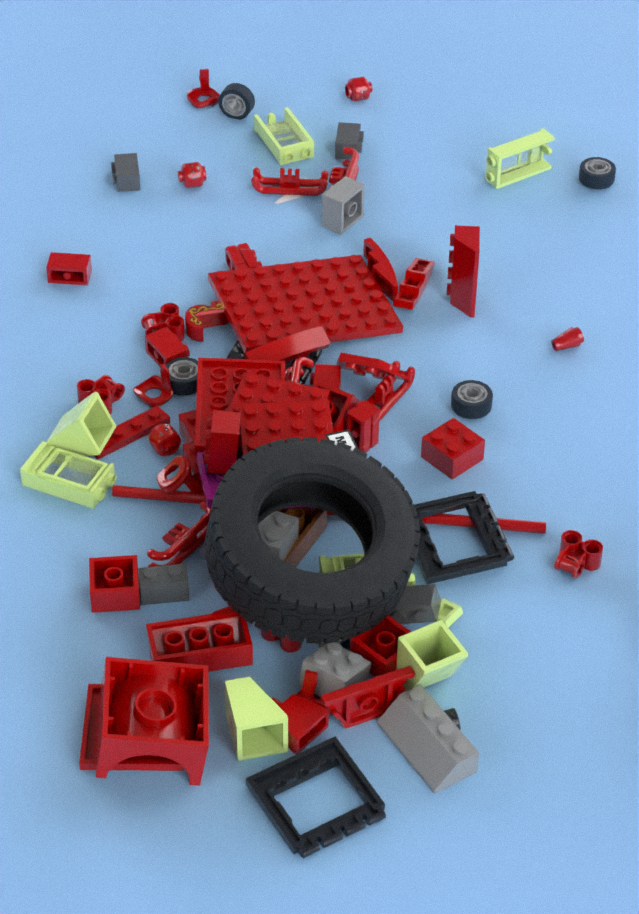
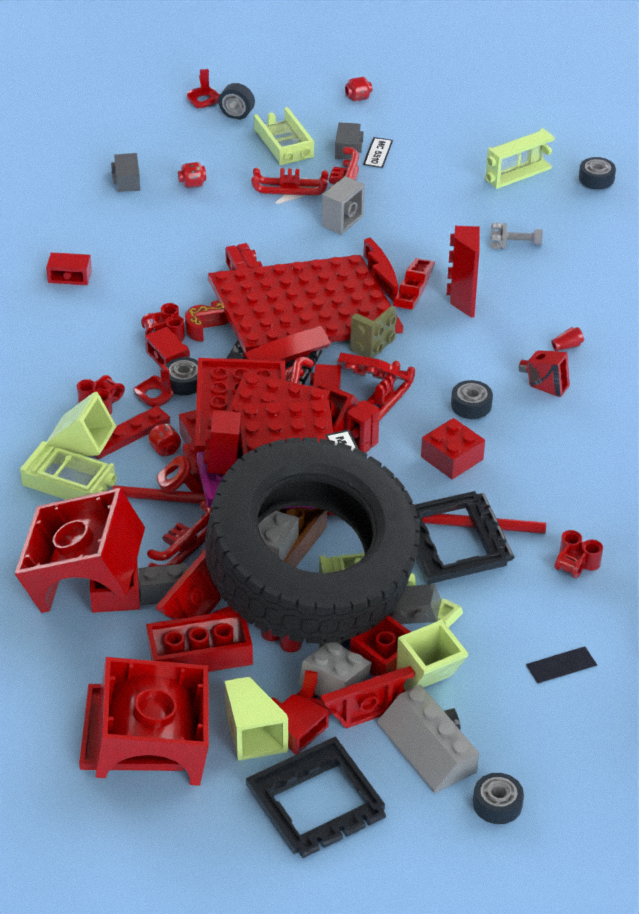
none -> red piece [15,488,145,613]
none -> red wing [155,550,221,620]
none -> olive bracket [350,306,397,358]
none -> sticker [363,137,393,168]
none -> black wheel [473,773,524,824]
none -> light grey bar [490,222,543,249]
none -> red torso [519,350,570,397]
none -> black sticker [526,646,597,683]

